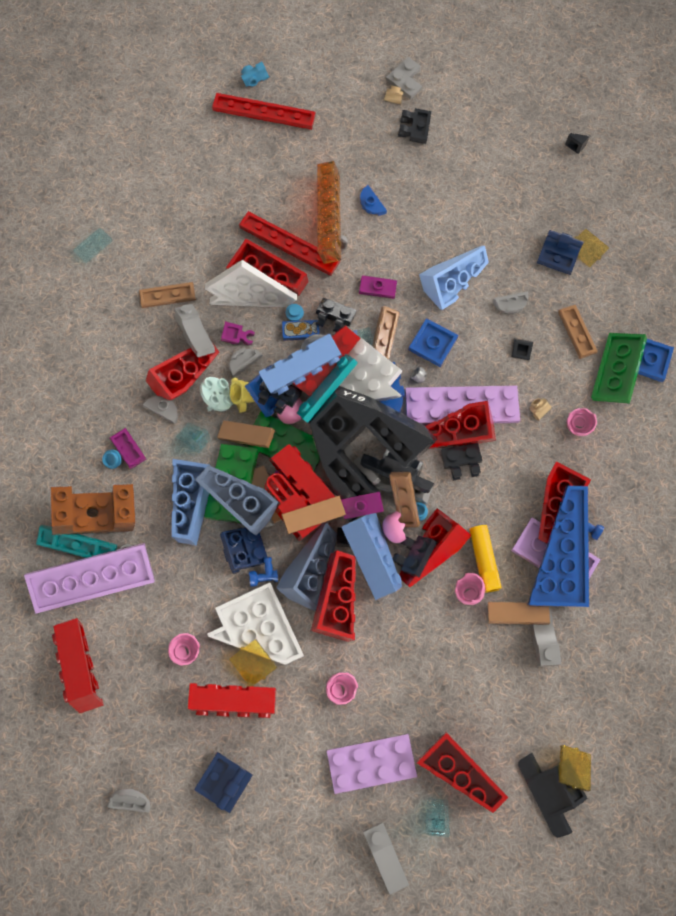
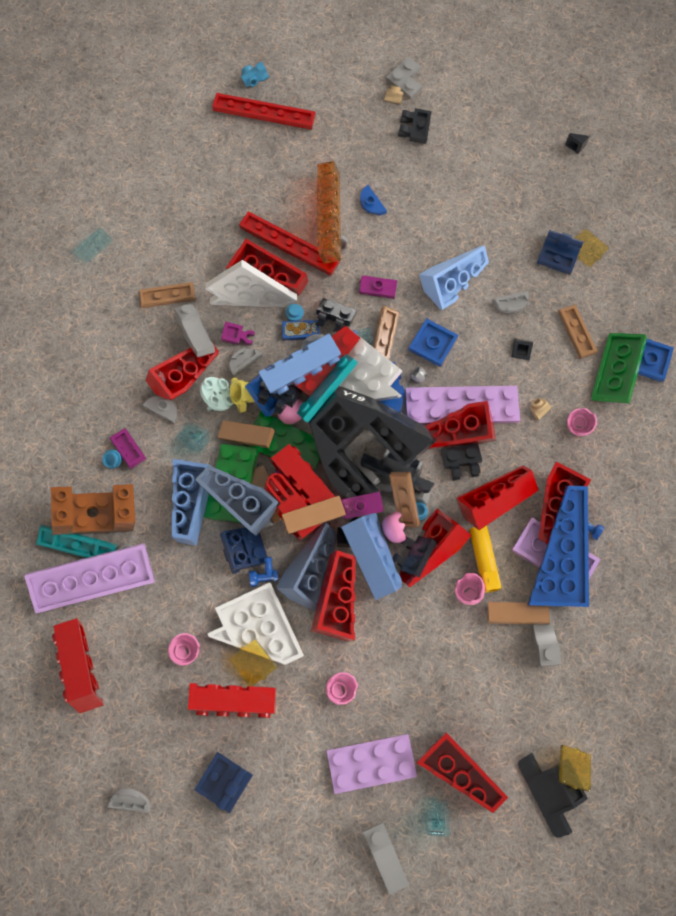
none -> red wedge [456,465,539,530]

